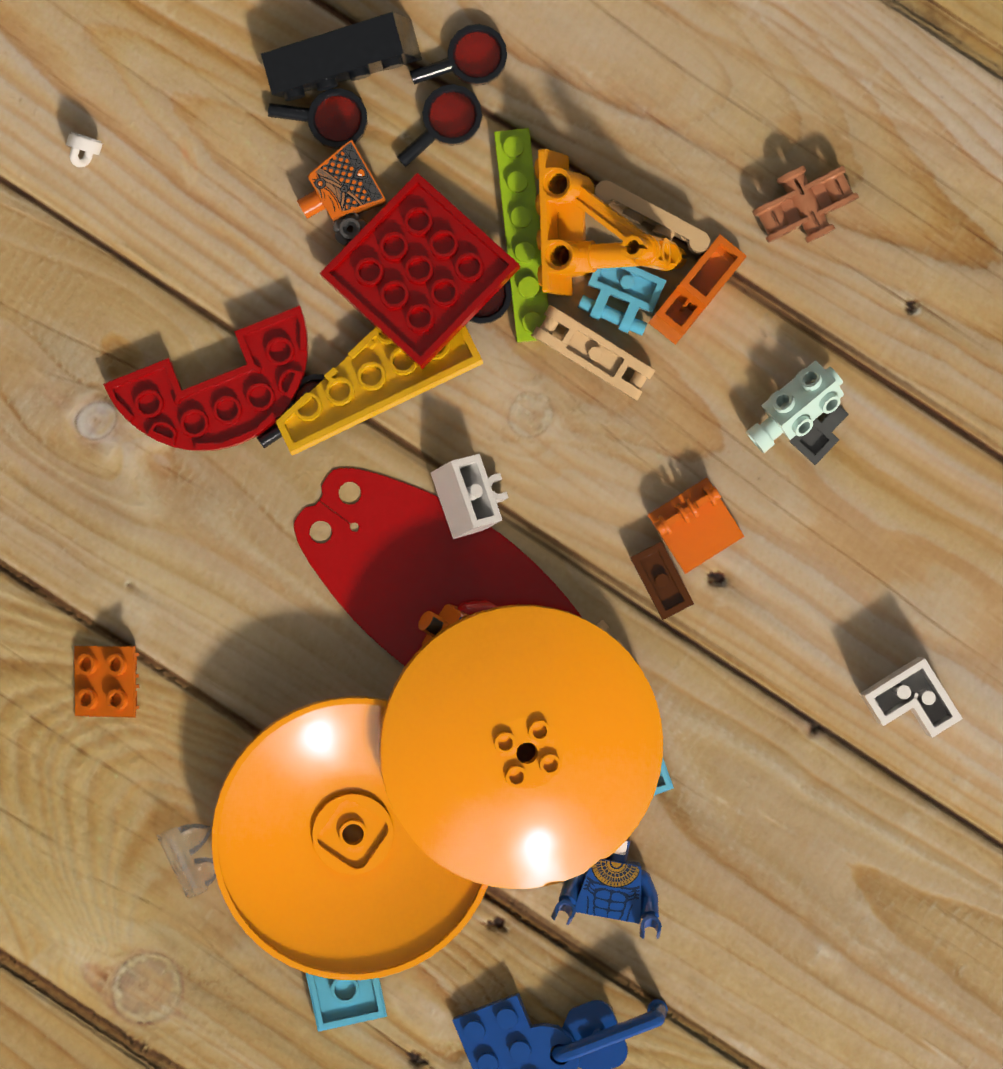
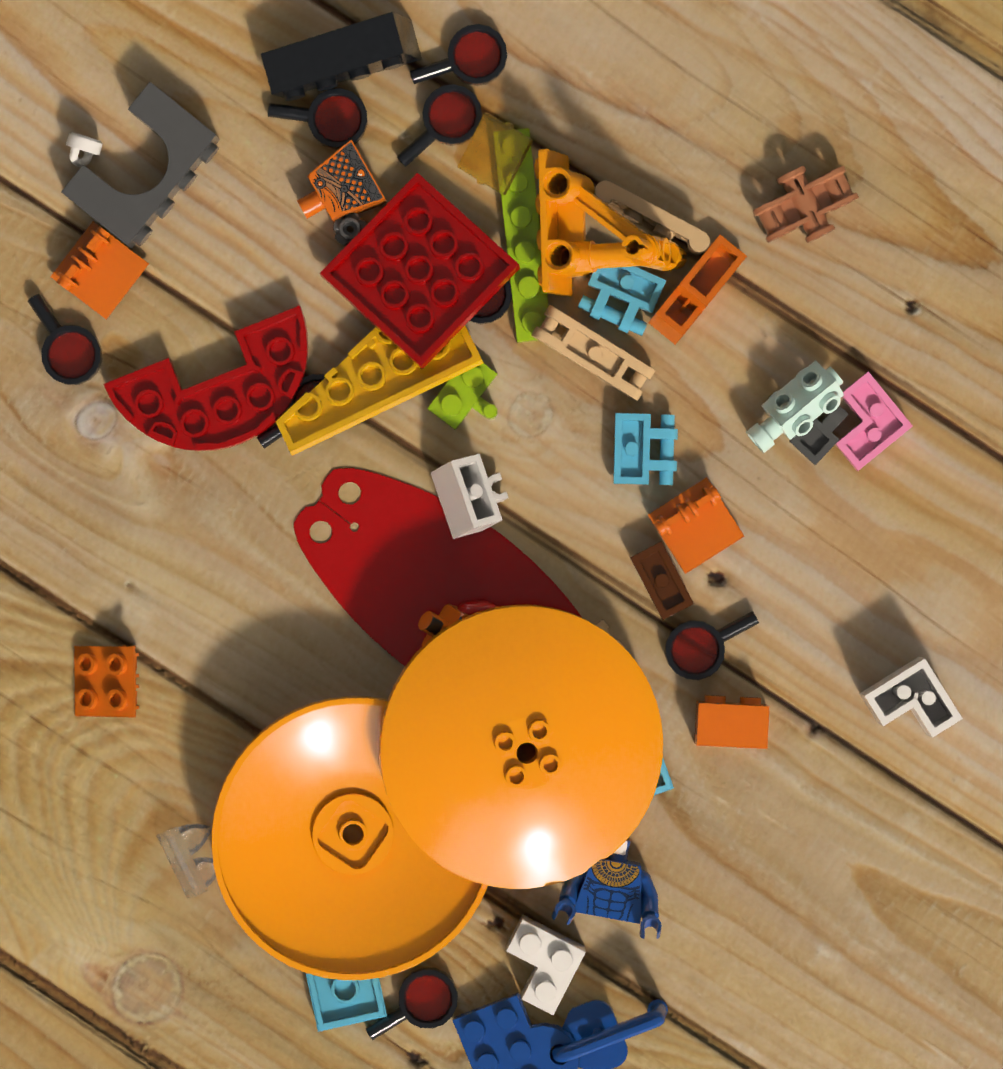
none -> piece [28,294,102,385]
none -> orange hinge [50,221,149,320]
none -> dark grey arch [61,82,220,249]
none -> piece [365,967,458,1040]
none -> lime plate [427,363,498,430]
none -> clear yellow piece [457,112,533,195]
none -> white brick [506,914,586,1015]
none -> medium azure plate [613,413,678,485]
none -> piece [665,611,759,680]
none -> orange brick [694,695,770,749]
none -> bright pink plate [835,371,913,471]

